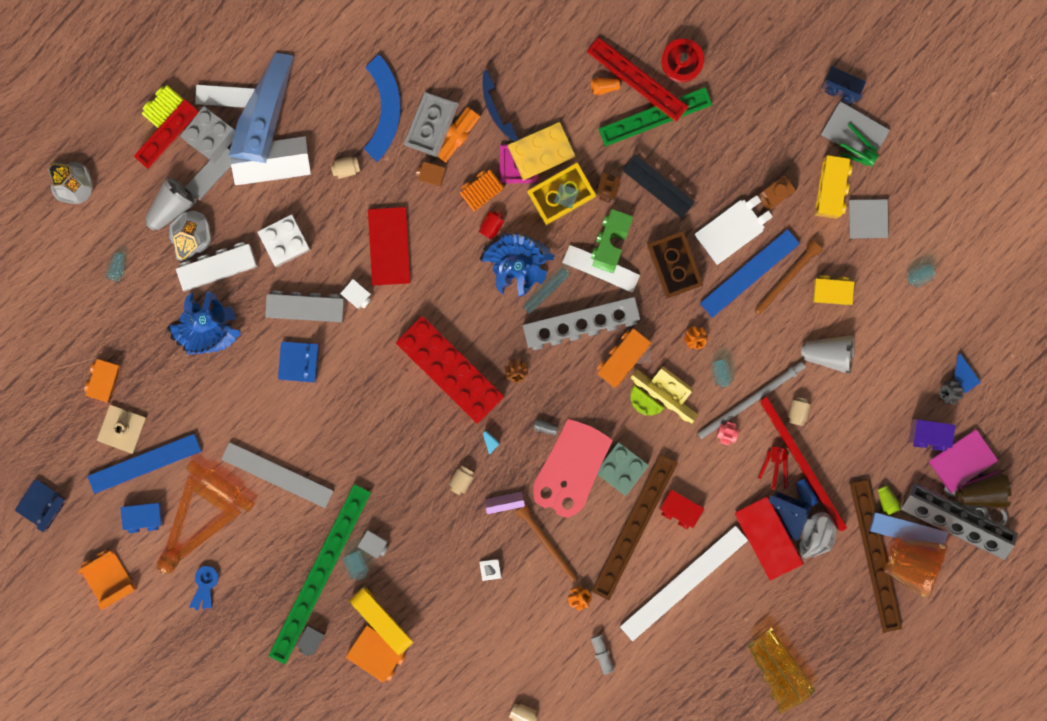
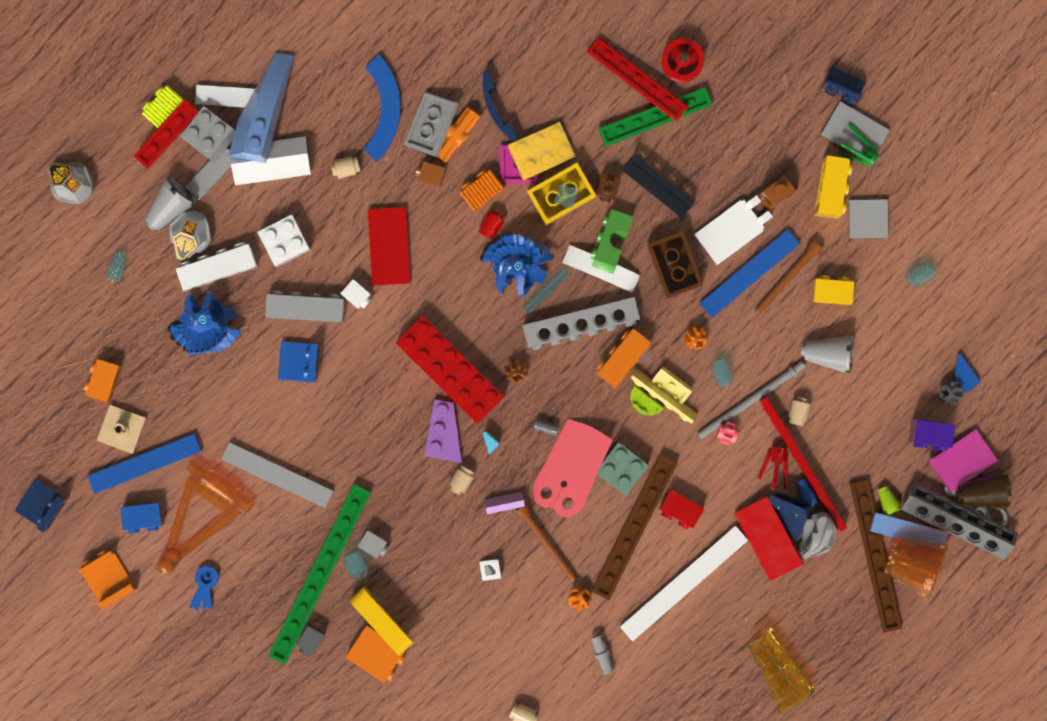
orange cone [591,77,620,96] -> none
none -> medium lavender wing [424,399,462,463]

